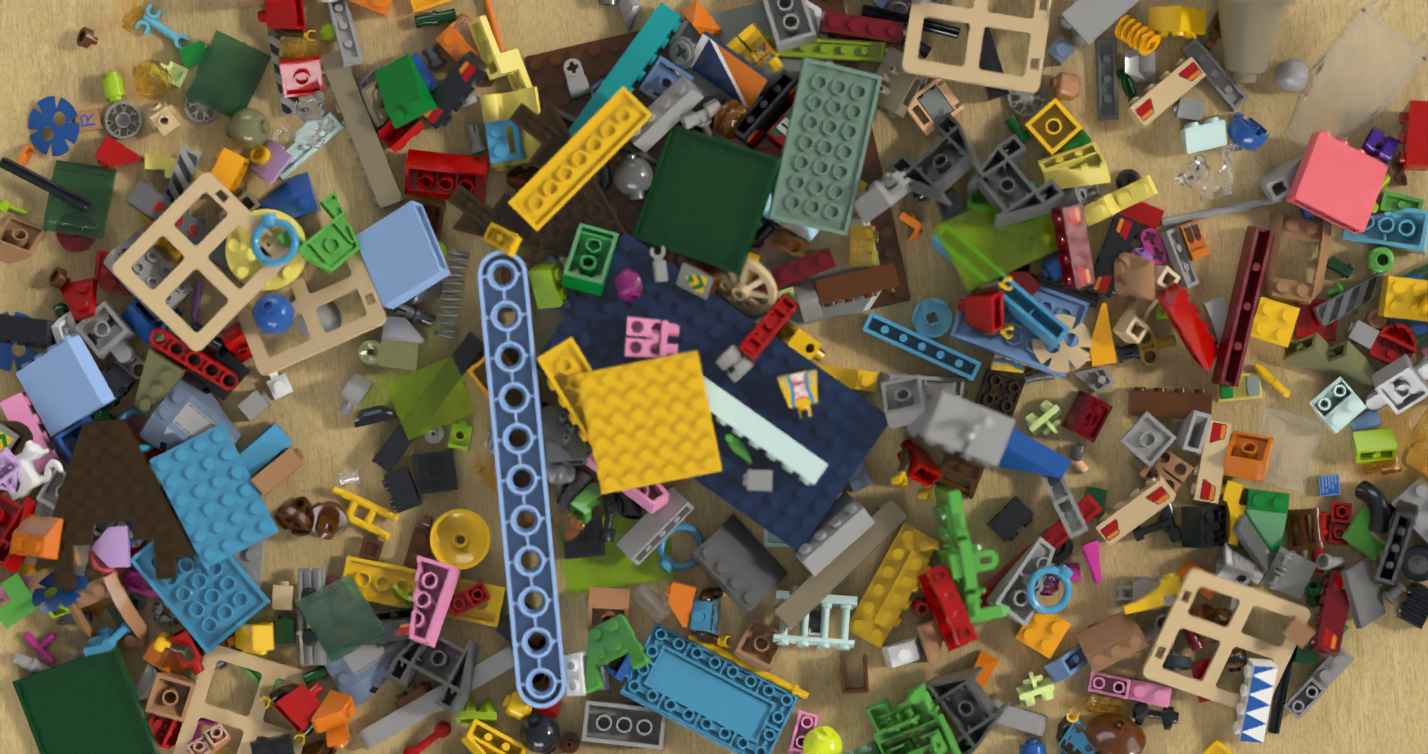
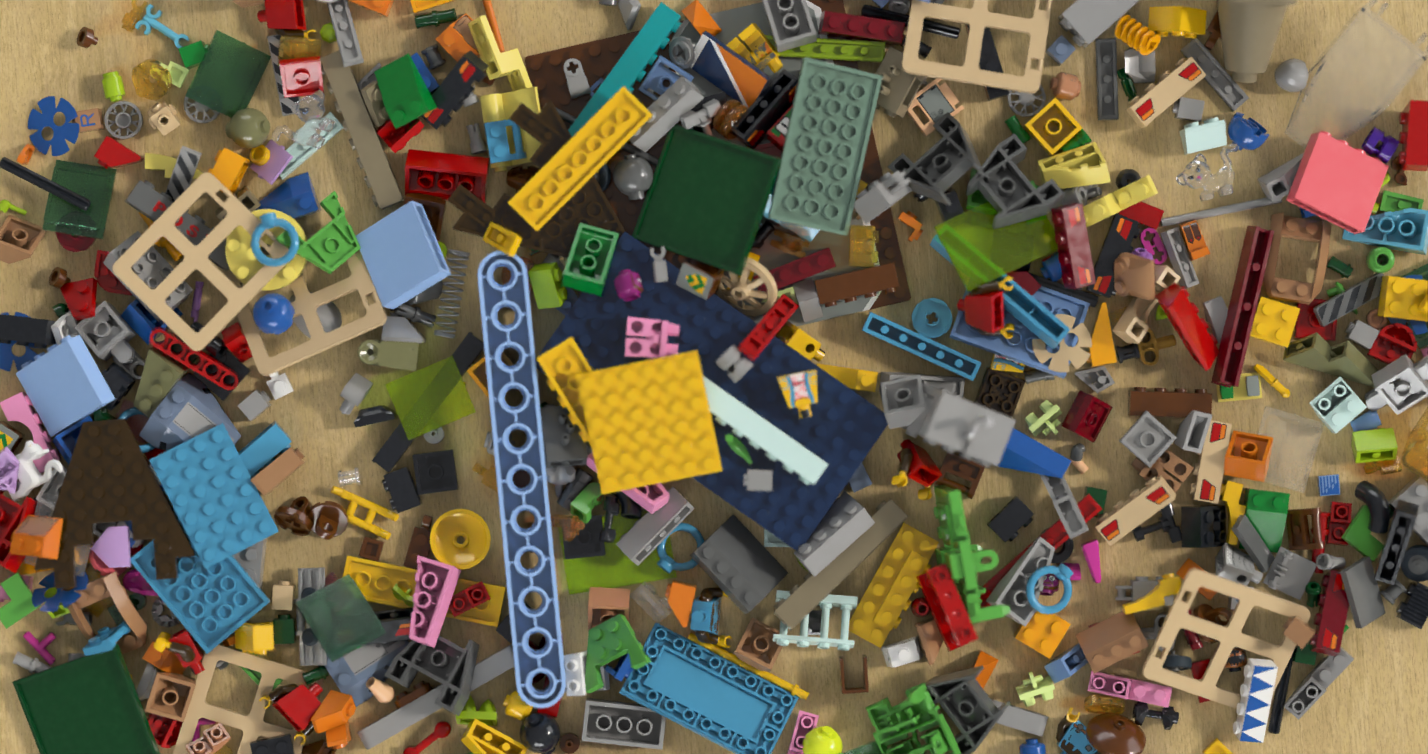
lime brick [447,420,474,451] -> none
none -> light nougat cone [366,677,395,703]

